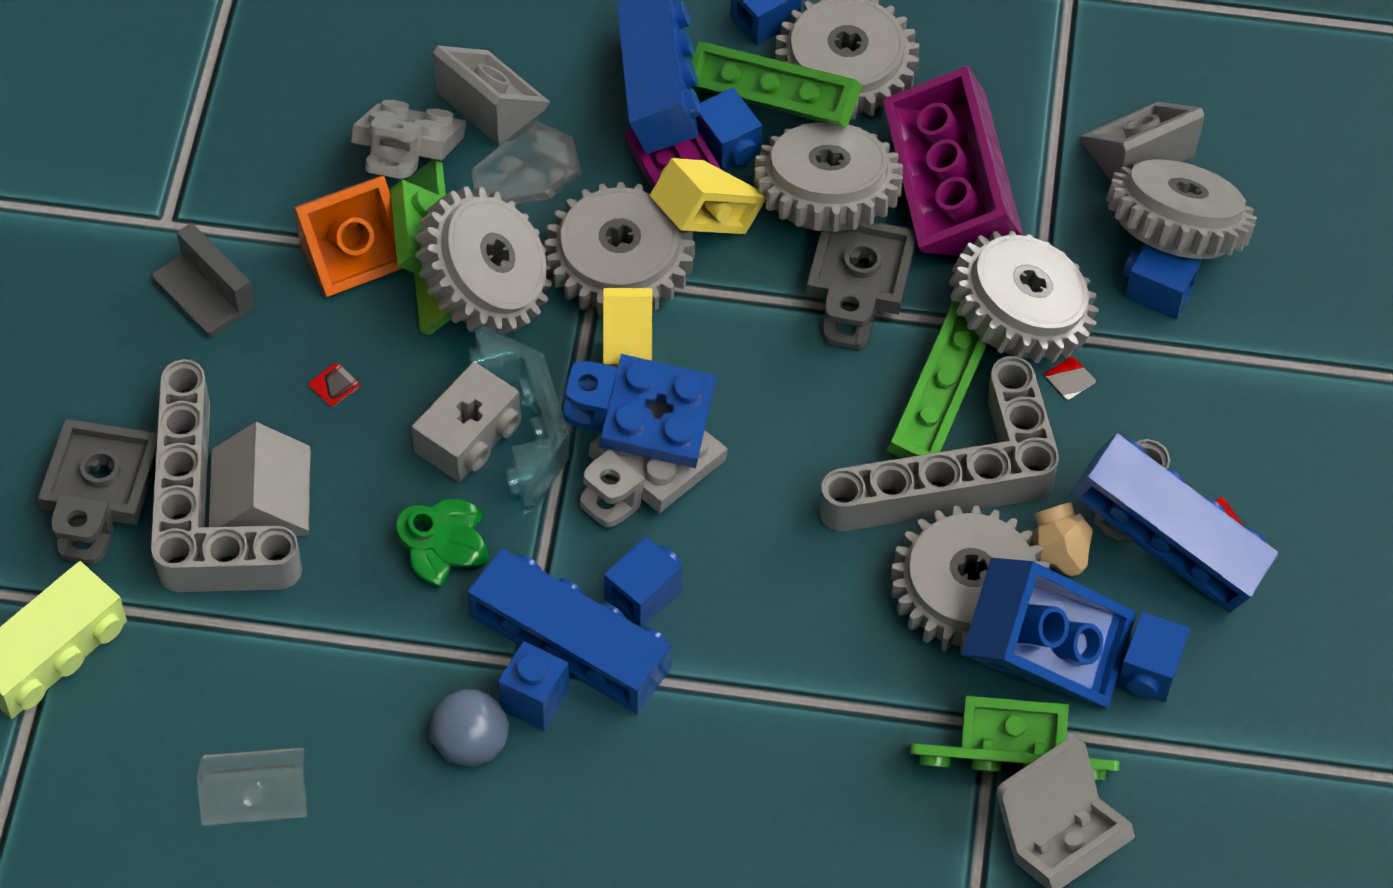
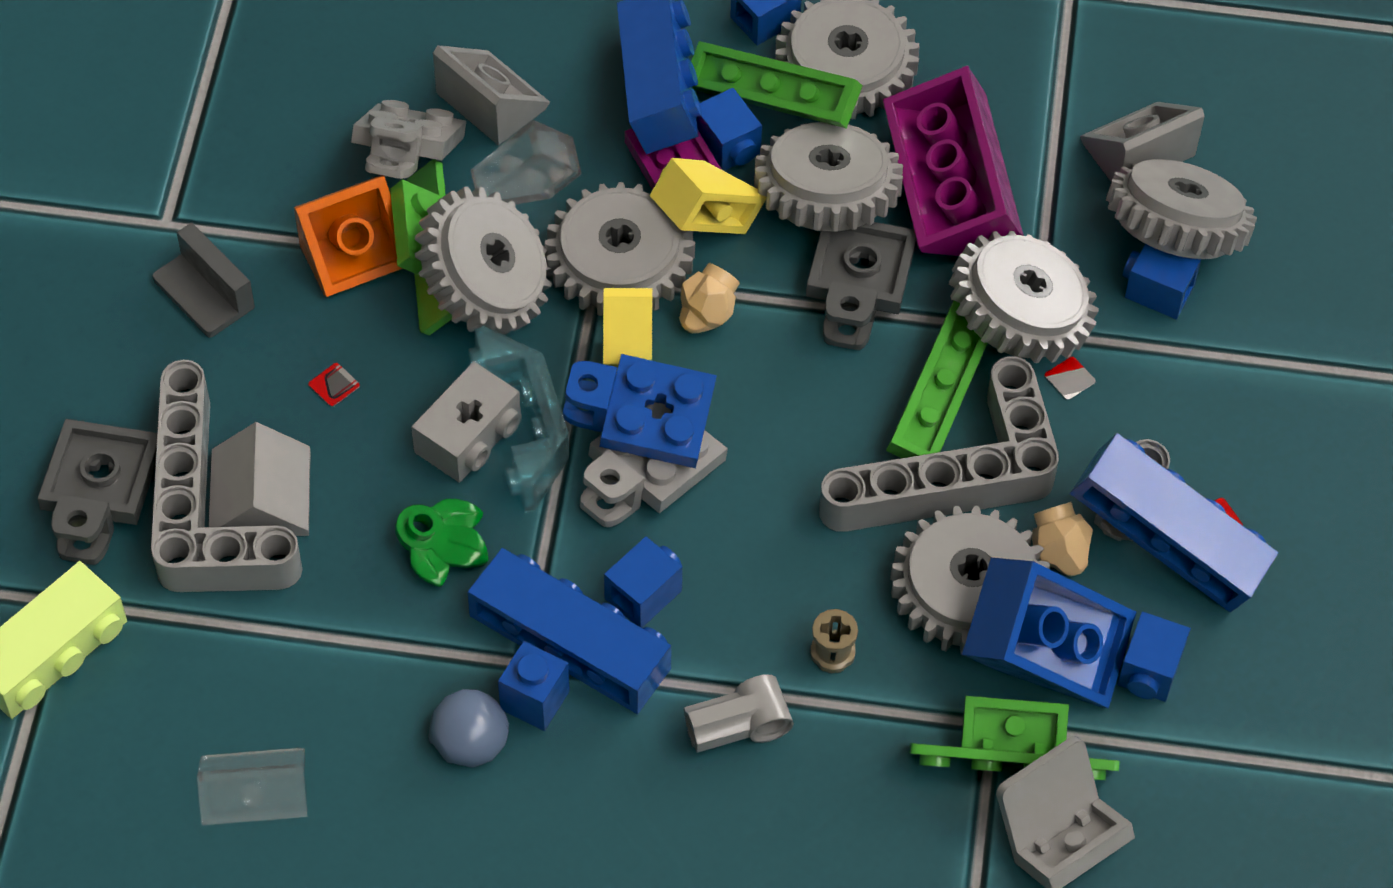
none -> tan rock [679,263,740,334]
none -> light grey piece [684,675,794,753]
none -> dark tan bush [810,609,858,673]

